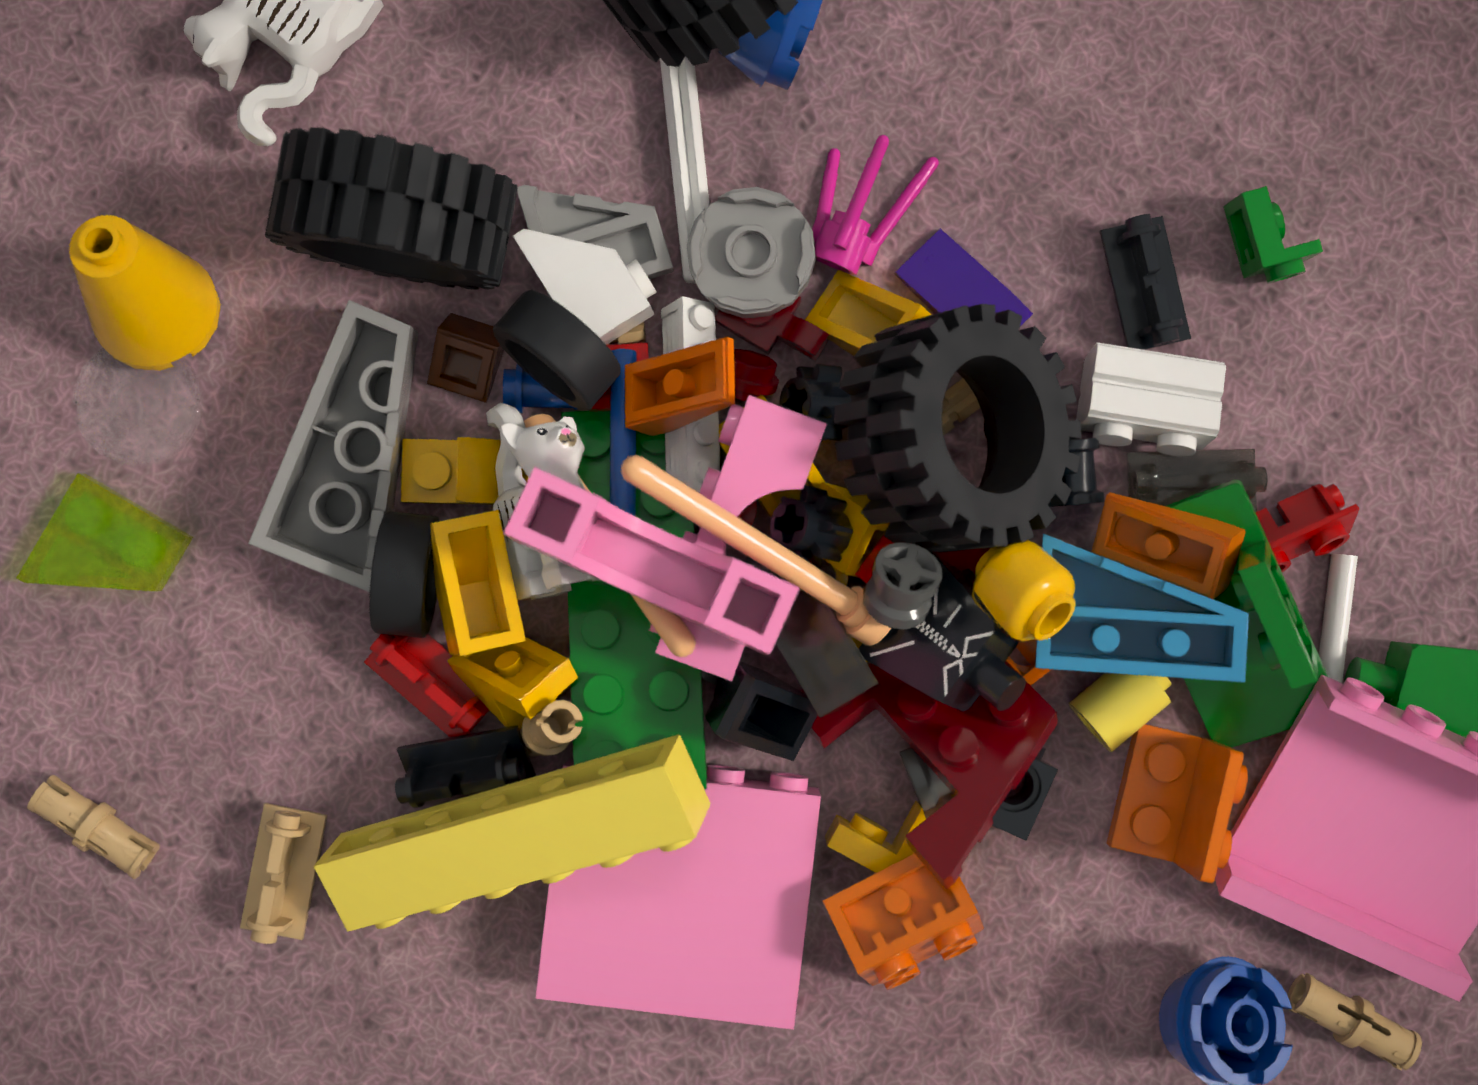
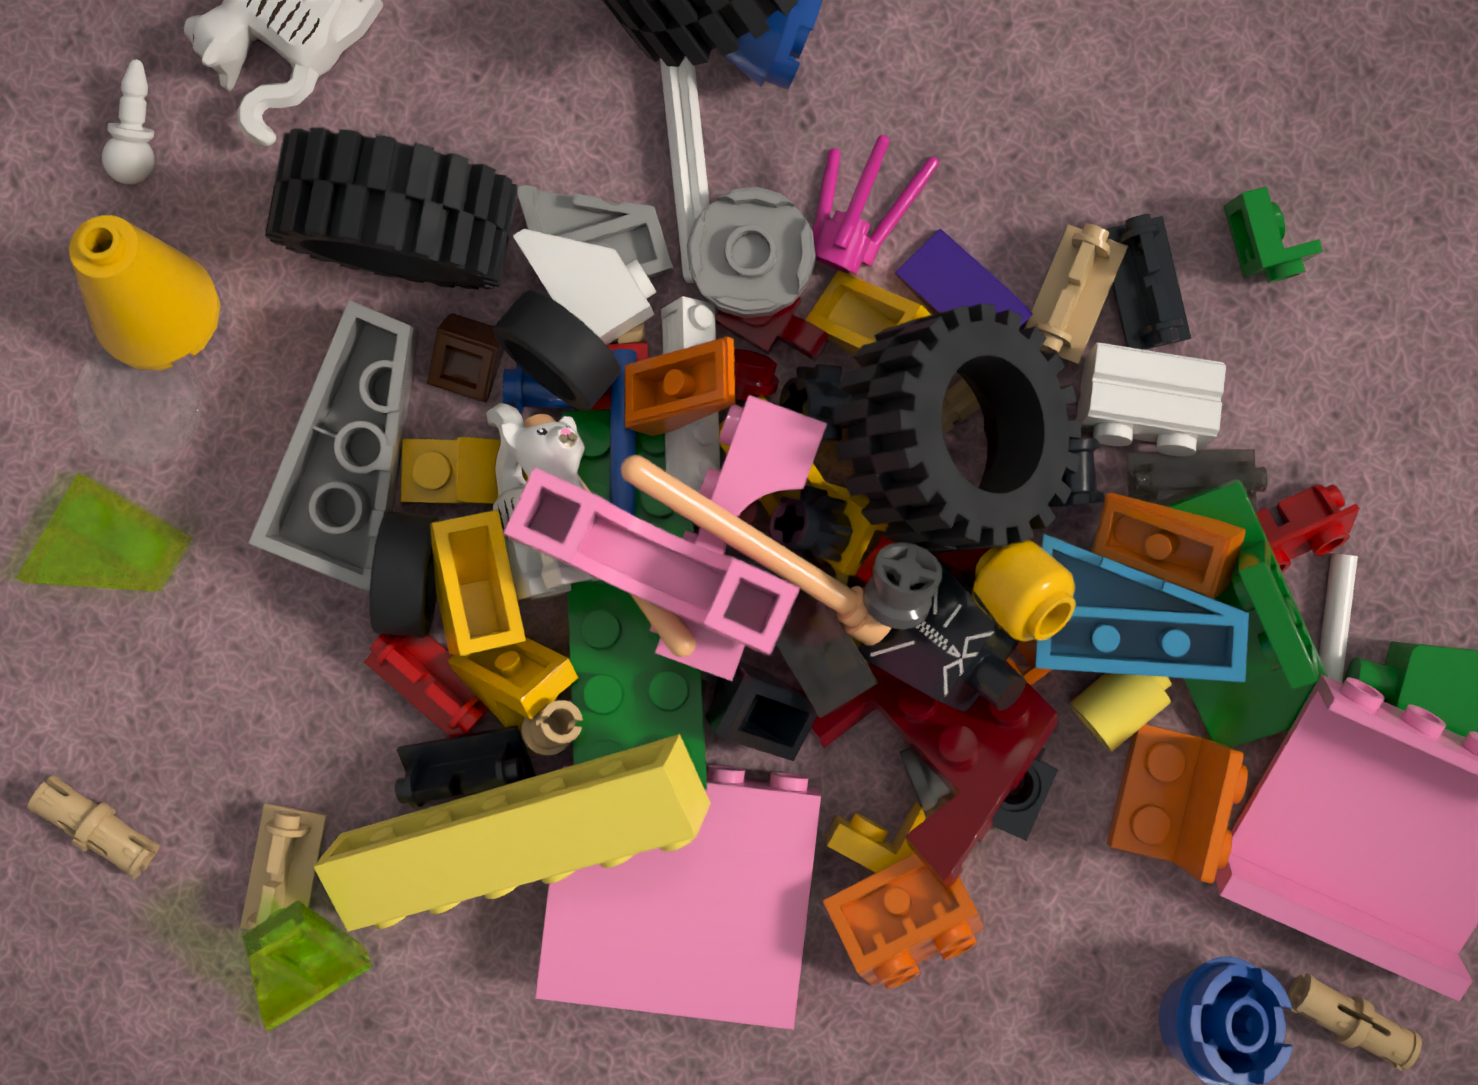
none -> white bar [102,59,155,185]
none -> clear neon green wing [242,900,372,1031]
none -> tan hinge [1024,223,1128,365]

